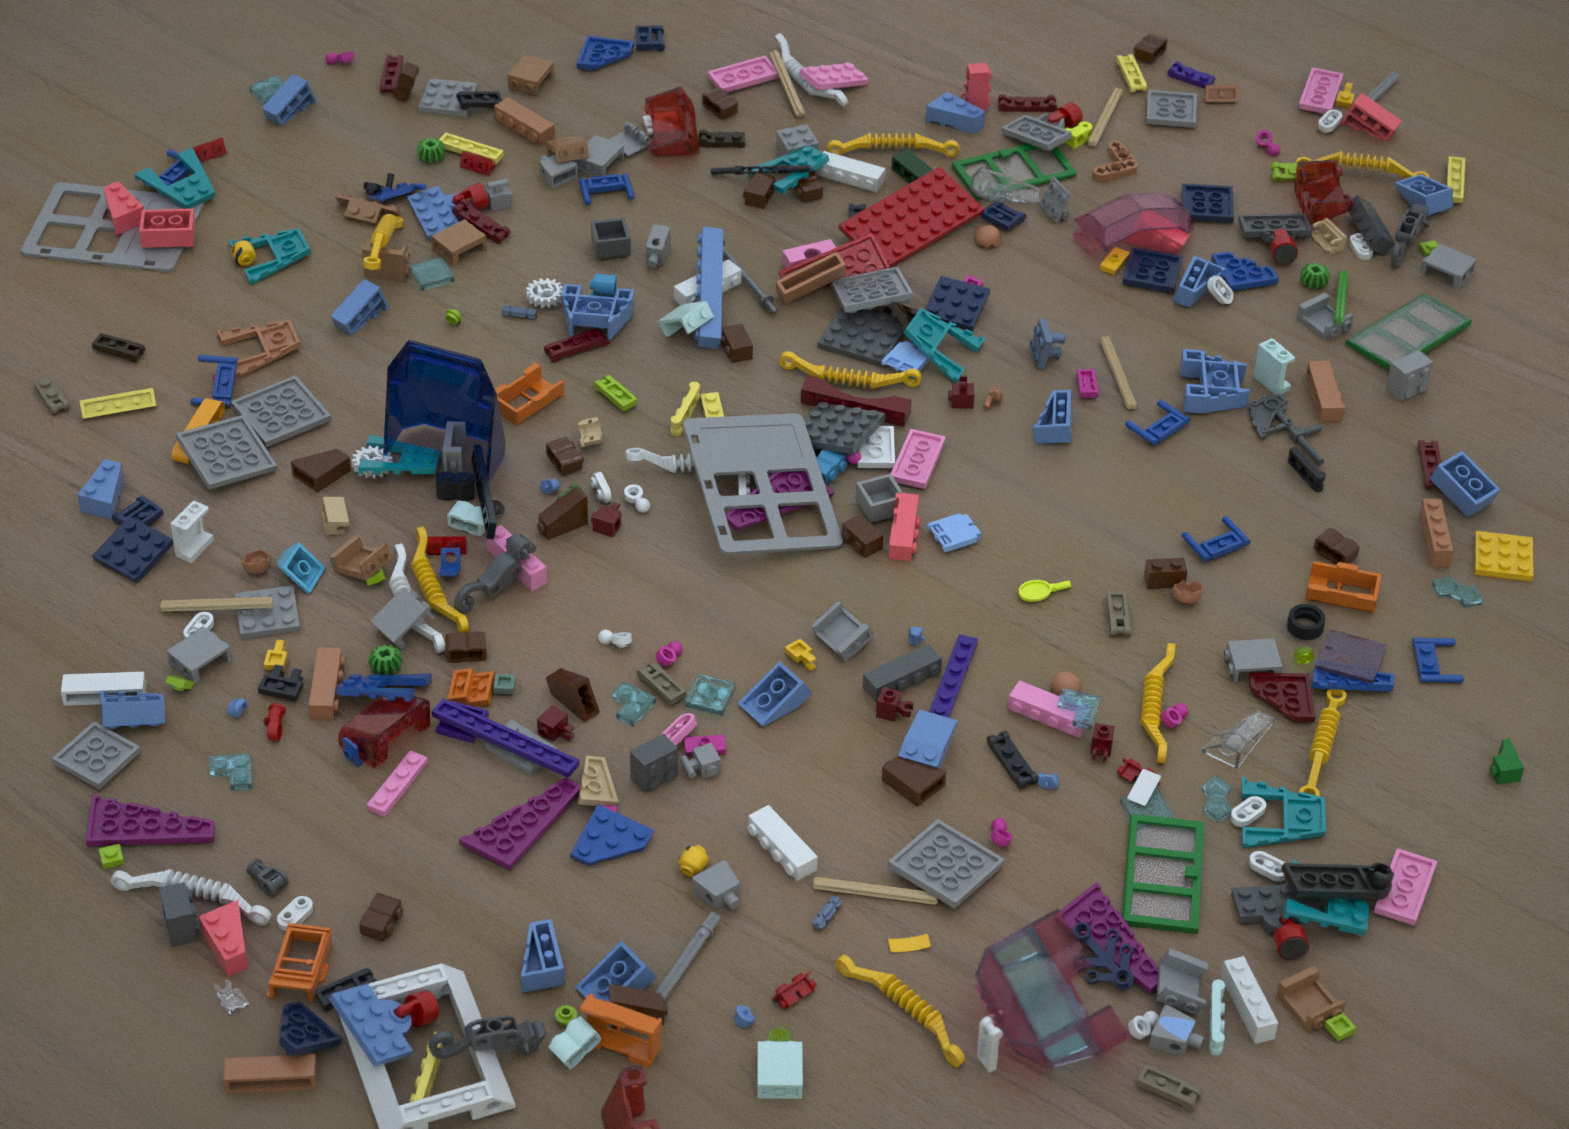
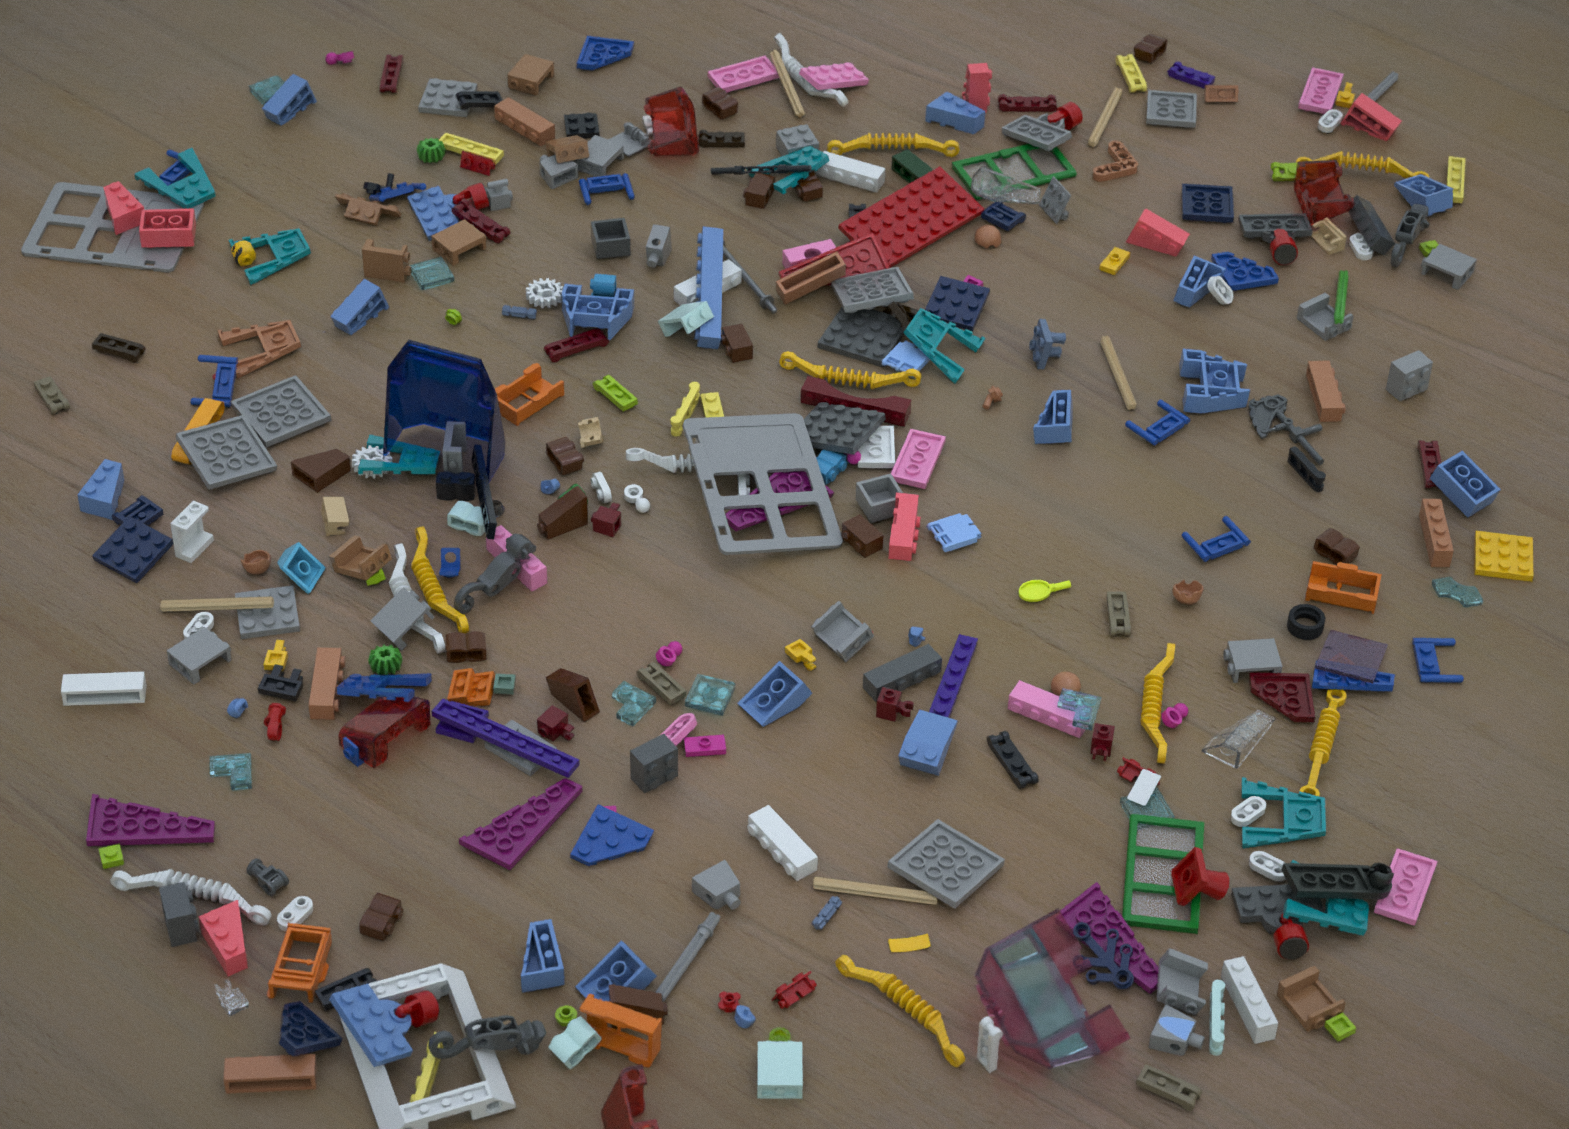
light grey plate [52,721,141,790] -> none
light yellow plate [79,388,156,419] -> none
medium blue wedge [100,690,165,729] -> none
lime plate [166,675,194,692] -> none
red hinge [191,137,227,162] -> none
yellow piece [363,214,403,270] -> none
bright pink plate [367,750,428,817] -> none
reddish brown brick [393,62,419,102] -> none
red hinge [427,536,467,555] -> none
tan wing [578,756,619,806] -> none
white plate [598,629,632,648] -> none
dark blue plate [635,25,665,52] -> none
yellow head [678,845,709,877] -> none
light grey brick [679,743,721,779] -> none
reddish brown slope [882,756,946,807] -> none
dark red brick [948,376,974,409] -> none
dark pink plate [991,818,1013,847] -> none
medium blue piece [1038,772,1059,789] -> none
neon yellow leg [1064,122,1093,149] -> none
clear pink windscreen [1073,193,1194,254] -> none
dark pink plate [1076,369,1098,398] -> none
dark blue plate [1122,247,1183,293] -> none
white plate [1128,1011,1159,1039] -> none
reddish brown brick [1144,557,1187,589] -> none
clear light blue tile [1202,775,1233,823] -> none
light aqua panel [1253,338,1295,395] -> none
dark pink plate [1256,130,1280,156] -> none
clear neon green tile [1294,646,1314,664] -> none
bright green gear [1300,262,1330,290] -> none
clear door [1345,293,1472,371] -> none
green arch [1489,738,1524,785] -> none
none -> black plate [564,113,600,139]
none -> red plate [718,991,741,1013]
none -> red plant [1171,847,1230,907]

